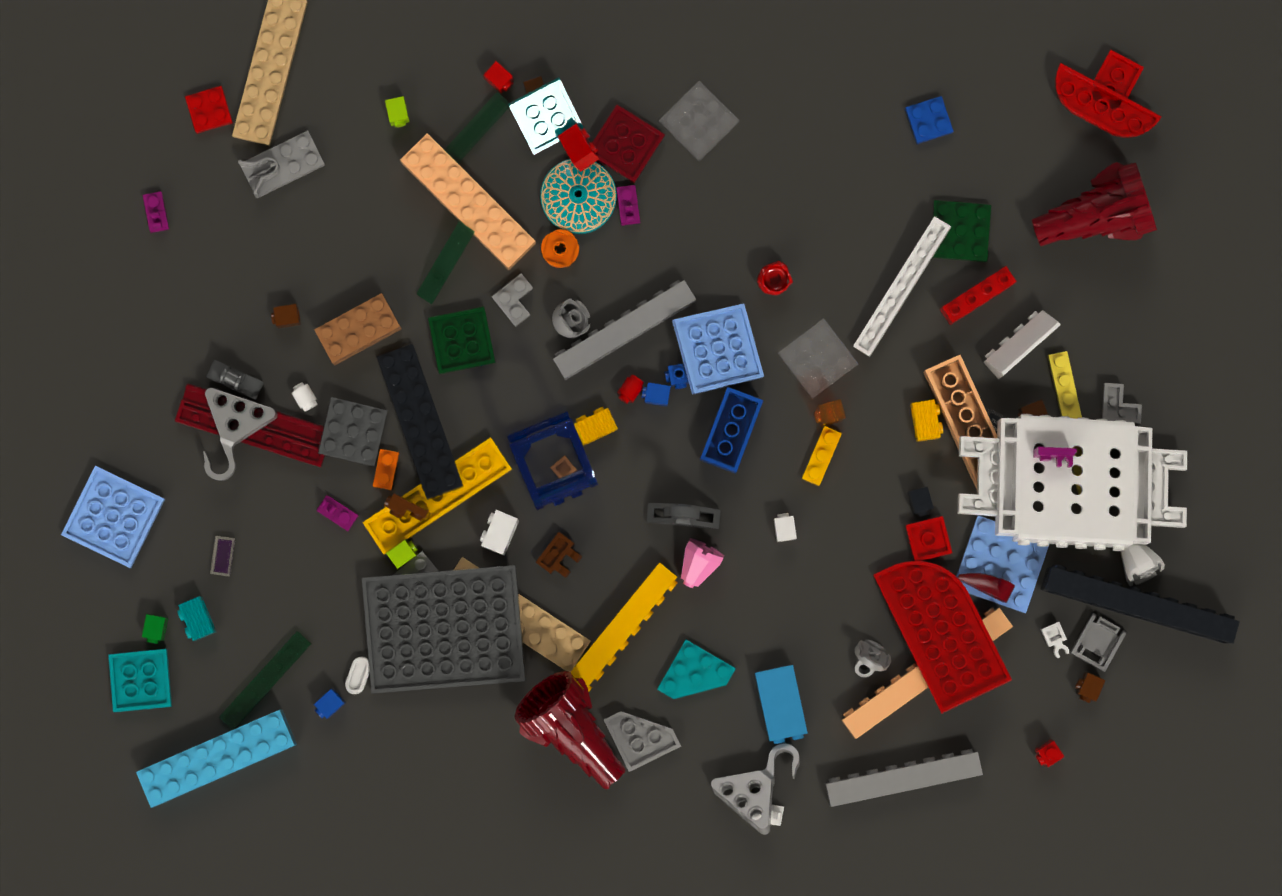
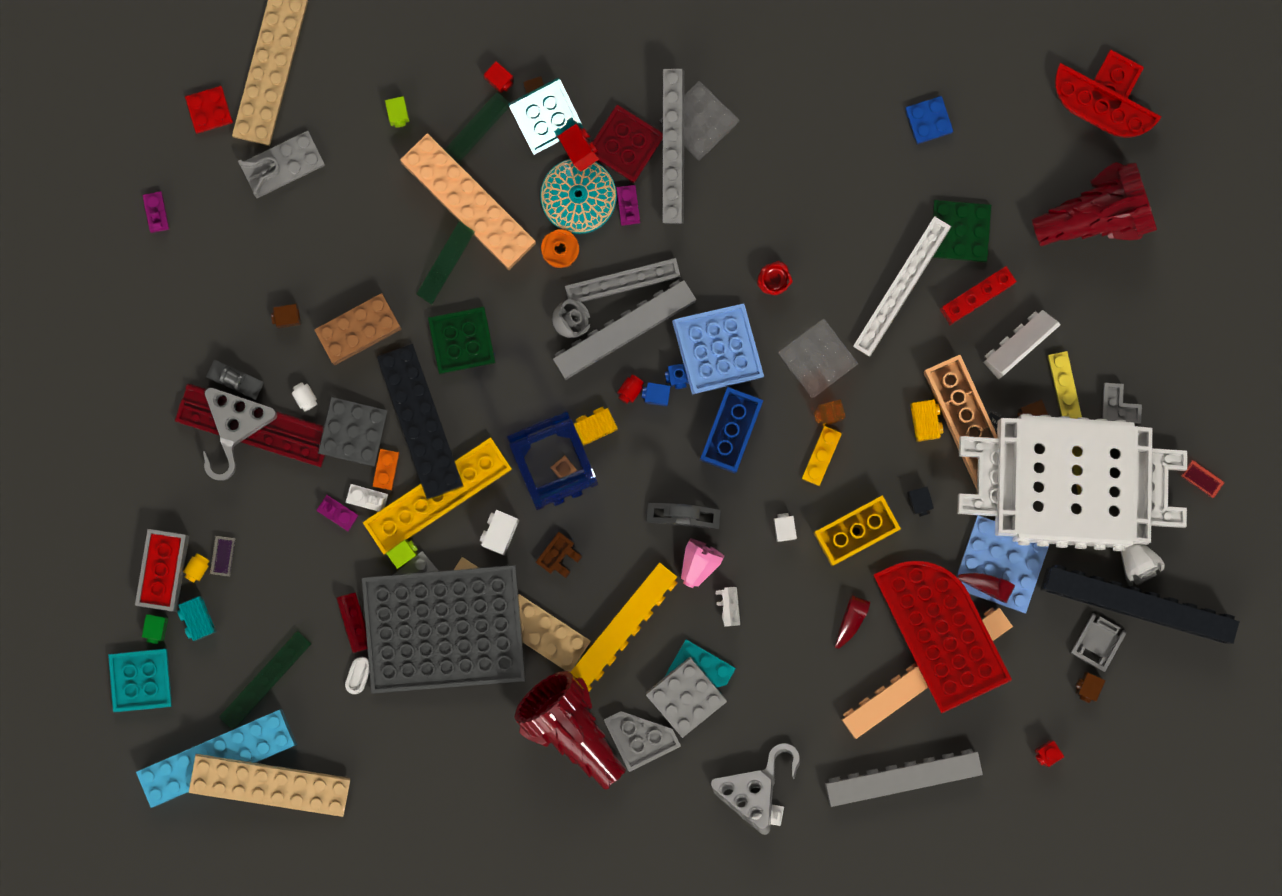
light blue plate [61,466,165,568] -> none
blue brick [314,689,346,719] -> none
reddish brown plate [384,494,431,521] -> none
light grey plate [492,273,533,327] -> none
dark azure brick [754,665,808,744] -> none
light grey tile [854,640,891,677] -> none
red plate [905,516,952,561] -> none
magenta plate [1033,447,1077,468] -> none
white plate [1040,622,1069,658] -> none
none -> red brick [135,529,189,612]
none -> yellow brick [183,553,209,583]
none -> tan plate [189,754,350,817]
none -> dark red plate [337,592,368,653]
none -> white plate [346,484,388,512]
none -> light grey plate [565,258,681,302]
none -> light grey plate [645,657,727,738]
none -> light grey brick [663,69,685,224]
none -> white plate [716,587,740,627]
none -> yellow brick [814,495,901,567]
none -> dark red piece [834,596,870,649]
none -> clear red tile [1181,460,1225,498]

